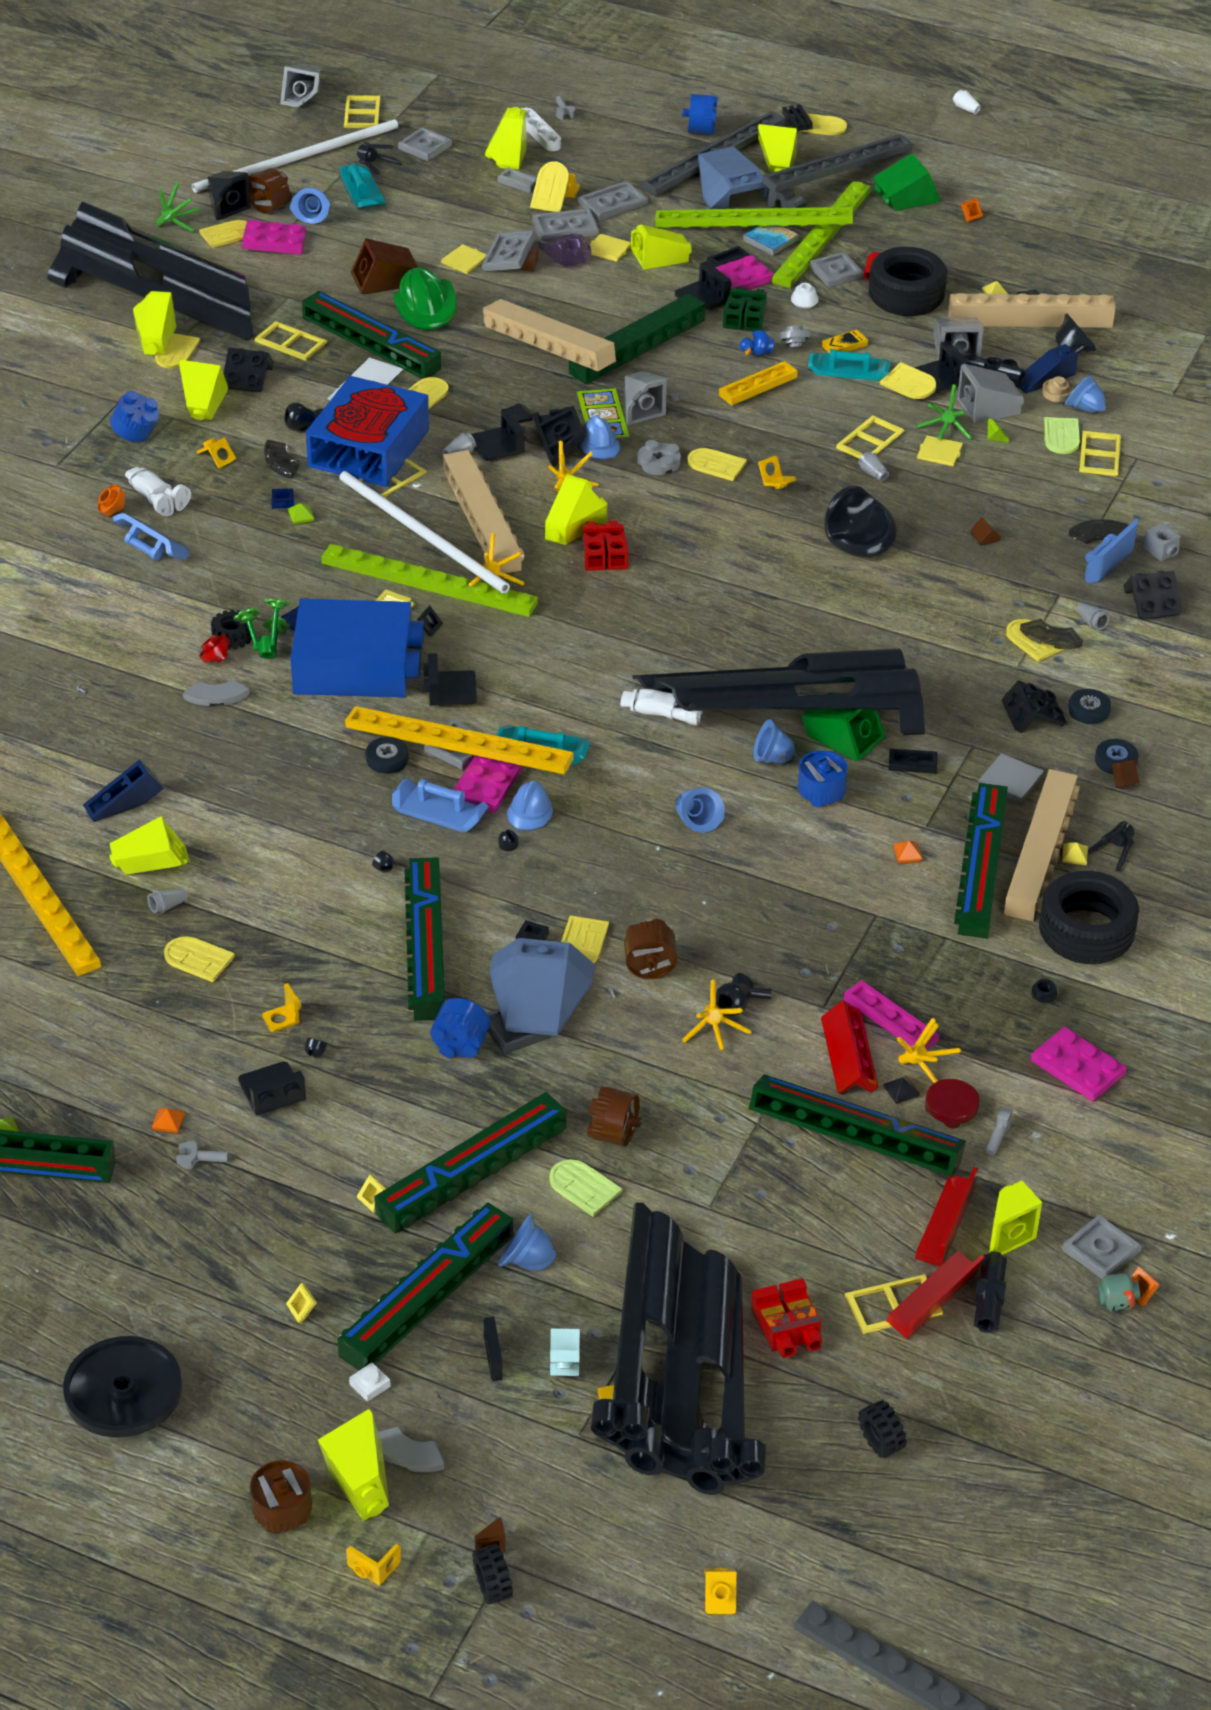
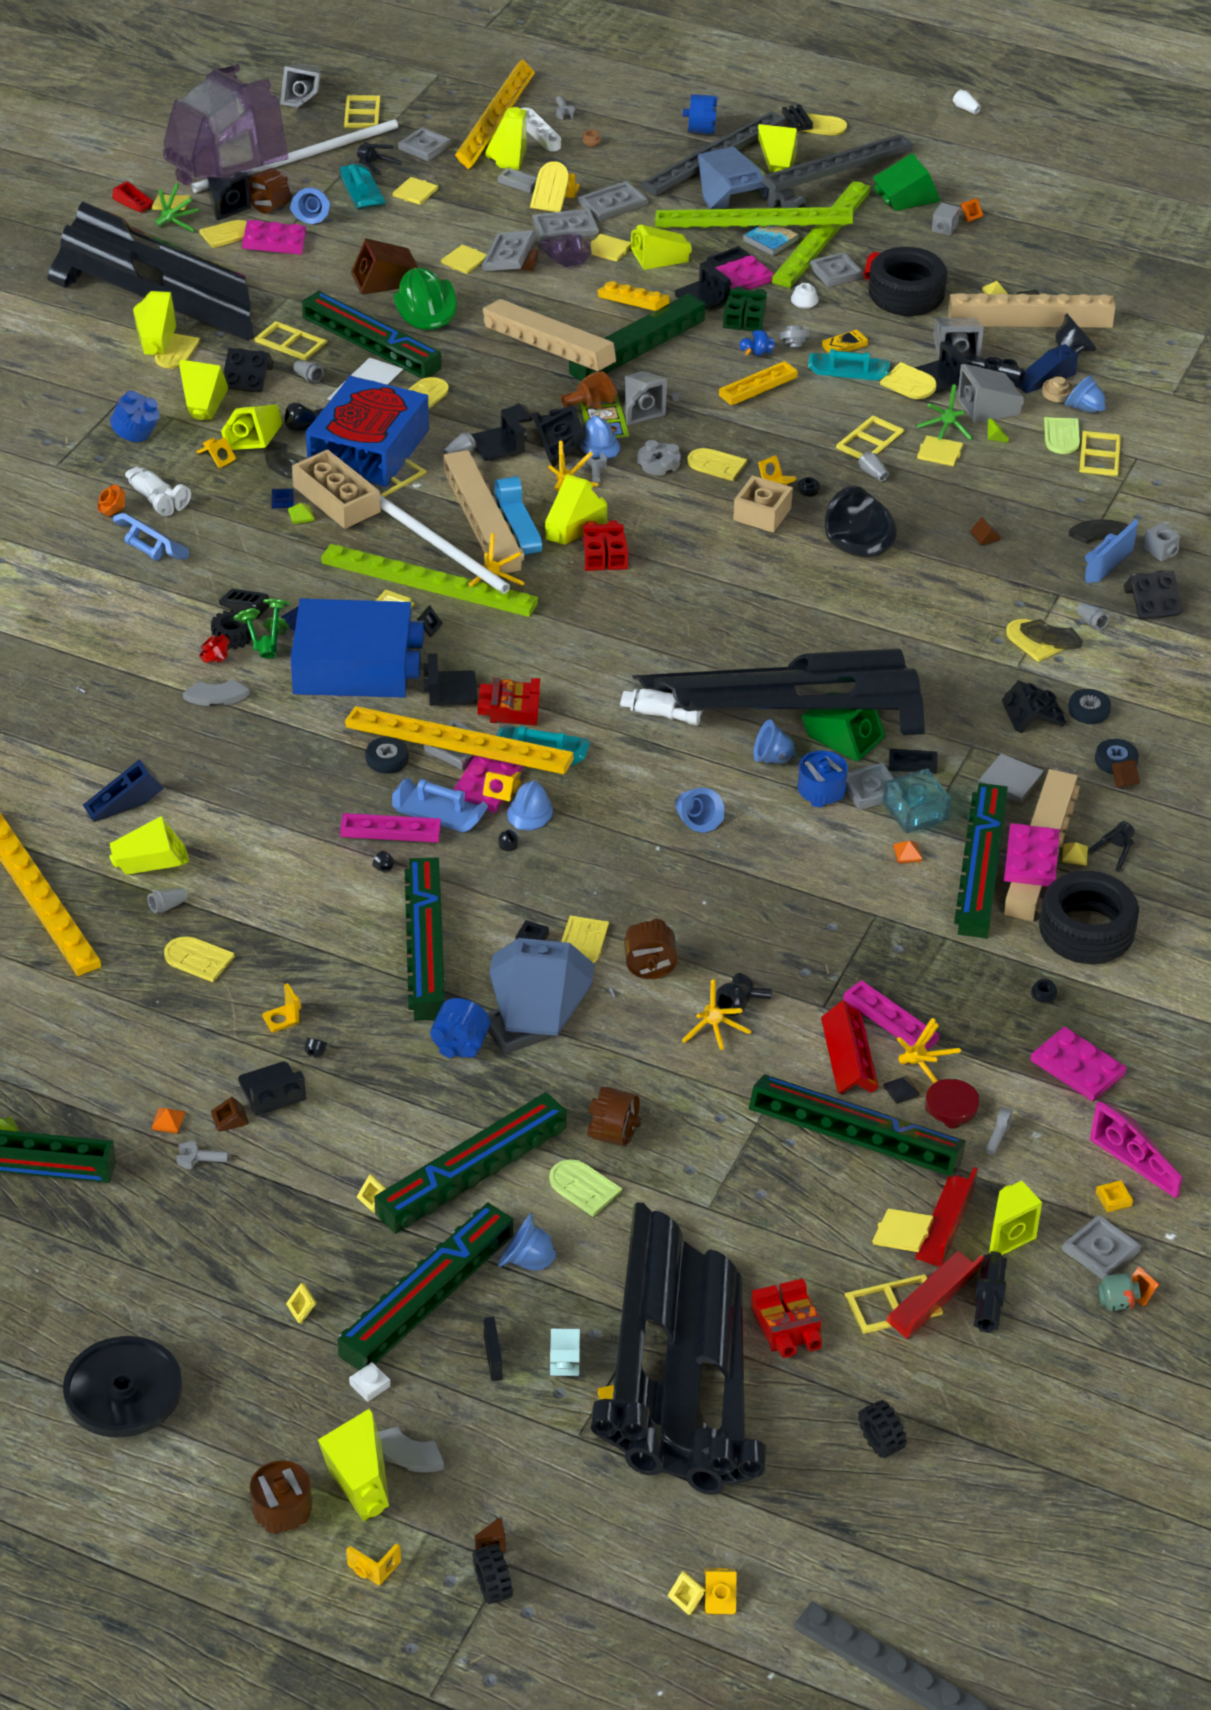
none -> red slope [112,181,154,213]
none -> light yellow piece [152,194,190,210]
none -> clear purple windscreen [163,64,289,185]
none -> reddish brown slope [211,1096,249,1132]
none -> black slope [219,588,269,619]
none -> neon yellow slope [221,404,283,450]
none -> tan brick [292,449,380,529]
none -> light grey cone [294,360,324,383]
none -> dark pink plate [340,813,441,842]
none -> light yellow piece [393,177,438,205]
none -> yellow plate [455,59,535,169]
none -> red hips [477,677,540,726]
none -> yellow bracket [483,772,522,801]
none -> dark azure beam [495,476,542,555]
none -> dark orange piece [561,371,617,409]
none -> medium nougat plate [582,129,601,146]
none -> light grey bar [585,453,607,483]
none -> yellow plate [597,281,670,311]
none -> light yellow slope [668,1571,706,1615]
none -> tan brick [733,475,793,533]
none -> black plate [798,477,820,497]
none -> light grey tile [846,763,903,810]
none -> light yellow piece [872,1208,934,1252]
none -> clear light blue brick [883,768,952,833]
none -> light grey brick [932,203,960,236]
none -> dark pink plate [1004,823,1060,886]
none -> dark pink wedge [1090,1101,1183,1198]
none -> yellow tile [1095,1180,1133,1212]

